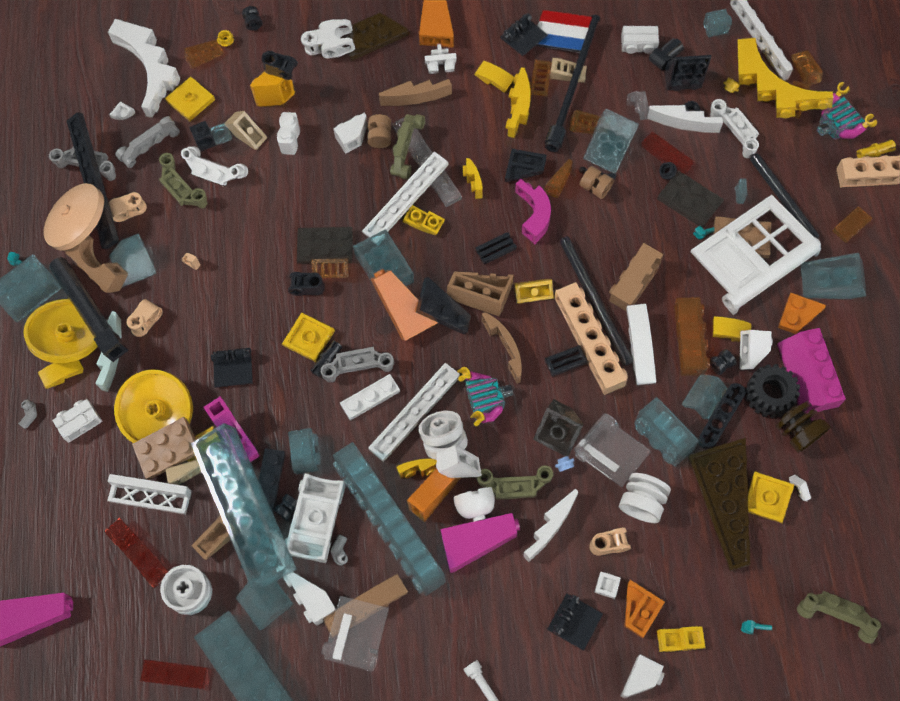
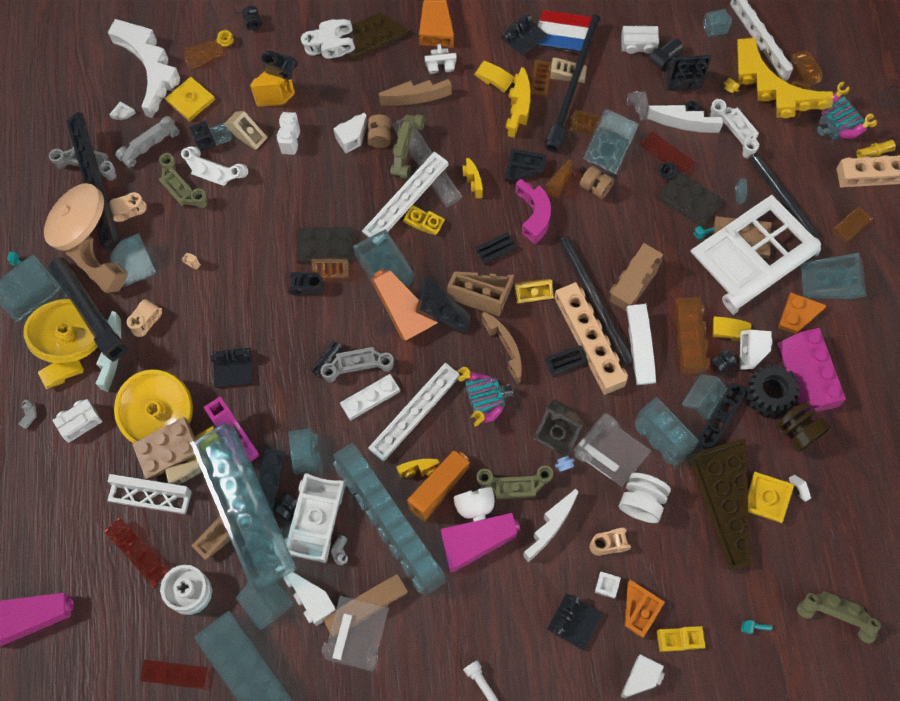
yellow plate [282,313,335,362] -> none
white wheel [419,411,468,460] -> none
white slope [436,445,482,478] -> none

